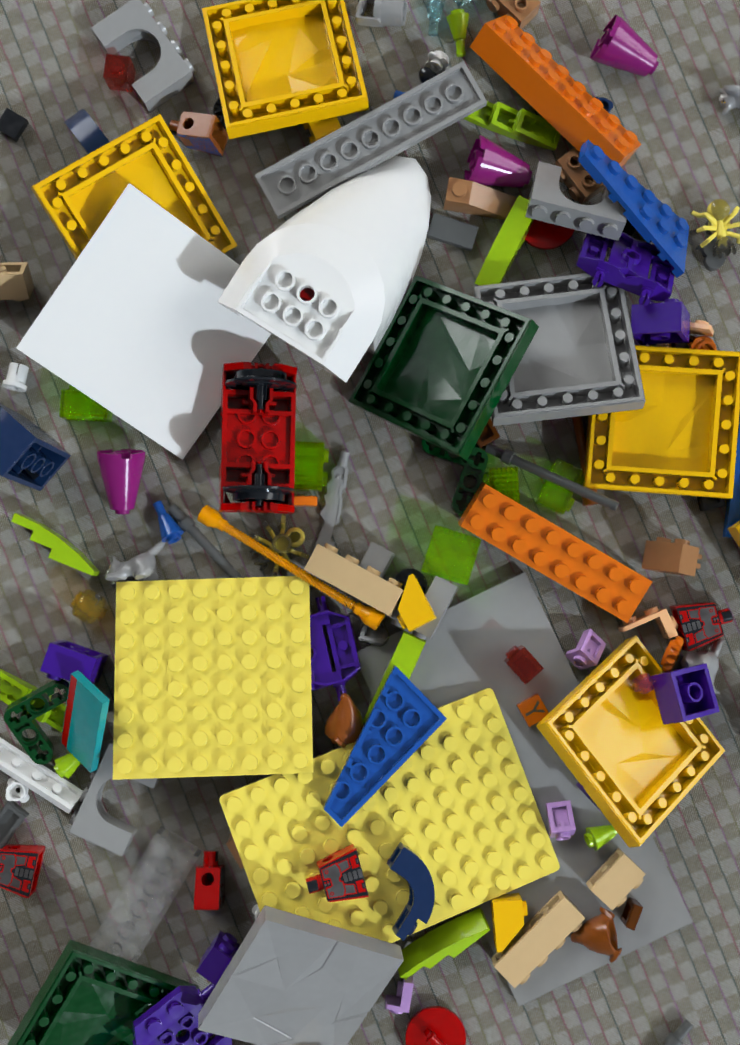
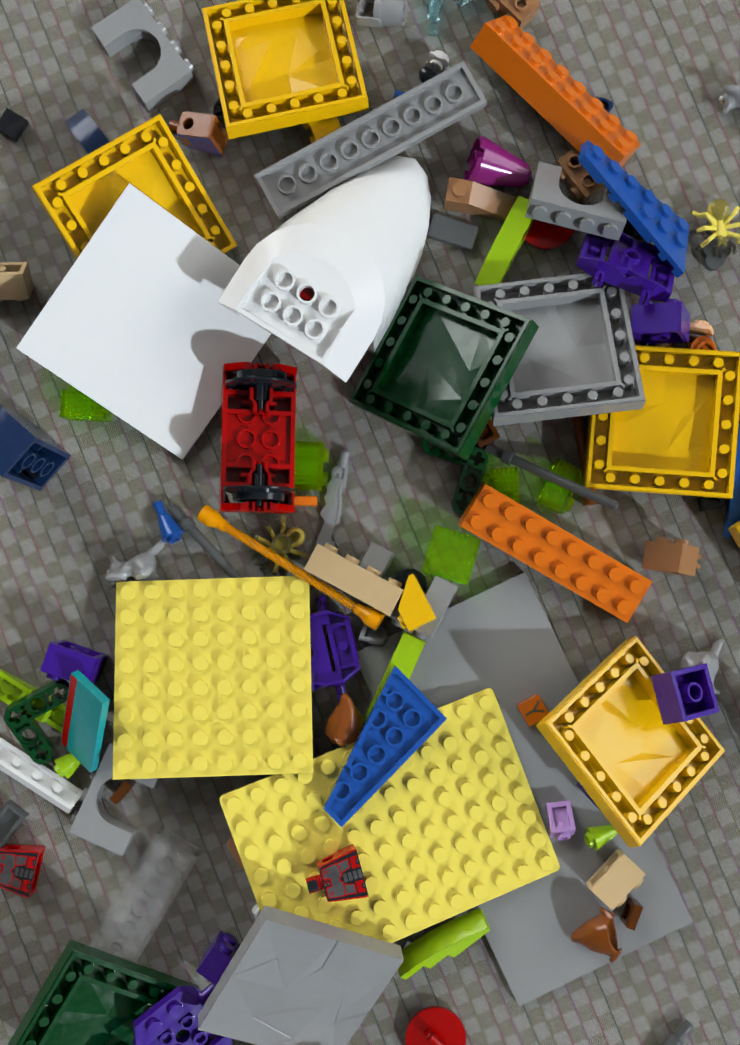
white bush [2,362,29,392] -> none
white plate [5,777,30,803] -> none
lime slope [11,513,100,576] -> none
clear yellow head [70,589,108,624] -> none
magenta cone [97,449,146,514] -> none
clear red brick [103,54,136,92] -> none
red torso [194,850,225,910] -> none
lavender bracket [385,975,414,1014] -> none
dark blue arch [387,842,435,941] -> none
lime cone [446,9,469,57] -> none
lime slope [463,101,561,151] -> none
yellow slope [490,893,528,952] -> none
tan brick [491,890,585,988] -> none
clear red brick [504,645,544,685] -> none
lavender bracket [565,628,606,670] -> none
magenta cone [590,15,659,77] -> none
light nougat bracket [618,606,678,639] -> none
clear pink plate [631,673,656,694] -> none
orange gear [660,636,684,672] -> none
torso [670,602,733,651] -> none
none -> reddish brown tile [109,779,136,805]

